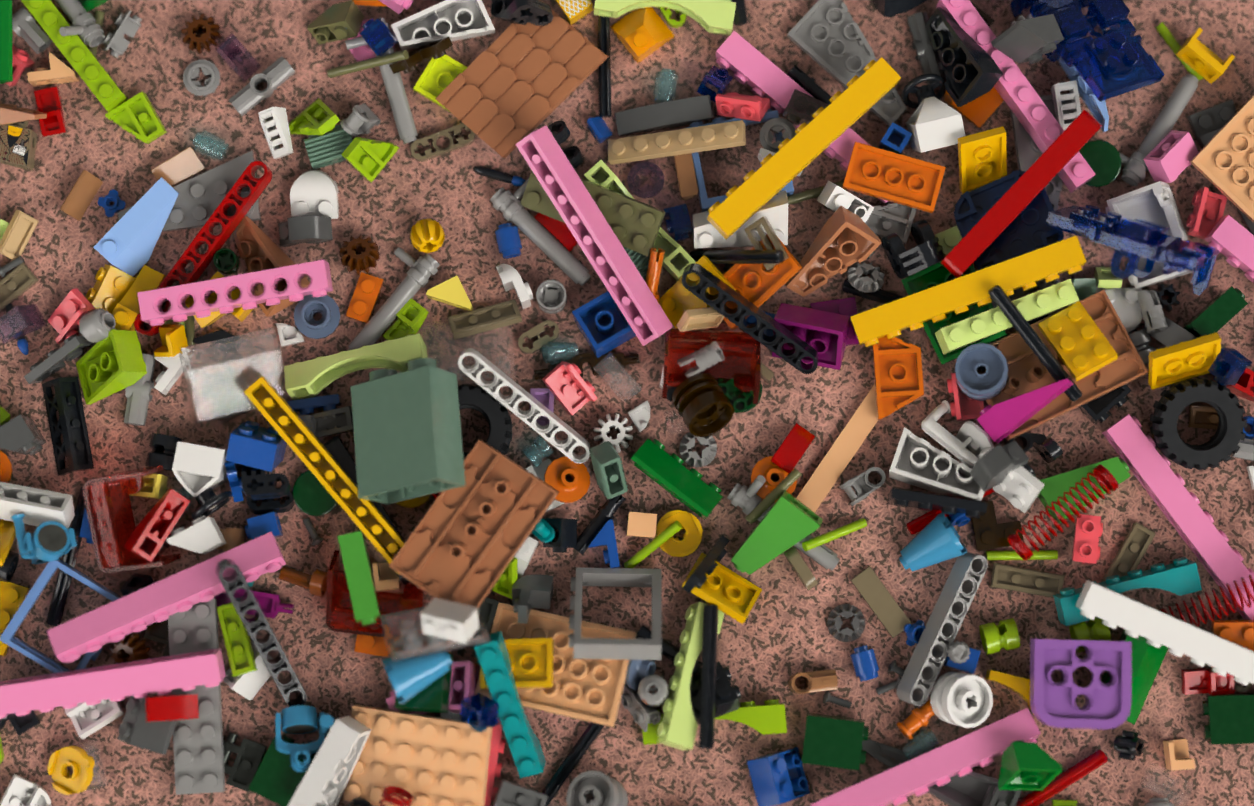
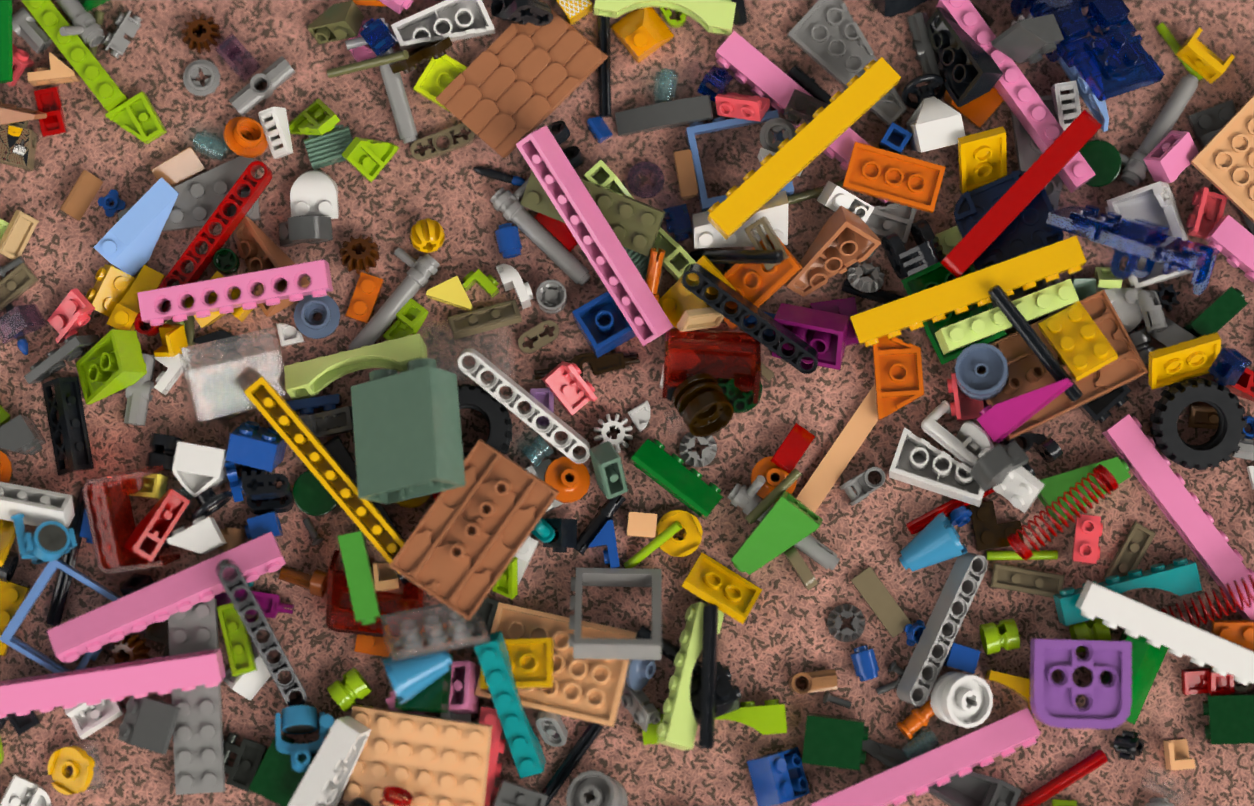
light grey head [79,309,116,343] -> none
red slope [145,694,199,722] -> none
light grey piece [340,103,381,136] -> none
white brick [420,598,479,644] -> none
clear blue brick [461,693,498,732] -> none
dark grey brick [512,574,553,624] -> none
clear light blue cone [542,342,579,365] -> none
clear slope [593,352,643,402] -> none
tan plate [608,120,746,165] -> none
light grey head [638,675,669,707] -> none
light grey hinge [677,341,725,378] -> none
black plate [682,535,730,594] -> none
lime bar [802,518,867,551] -> none
black wing [887,488,988,518] -> none
light grey piece [947,641,971,664] -> none
green slope [998,740,1063,791] -> none
none -> orange piece [223,117,268,158]
none -> lime wheel [327,667,372,712]
none -> lime bracket [462,269,499,298]
none -> light grey plate [536,711,568,747]

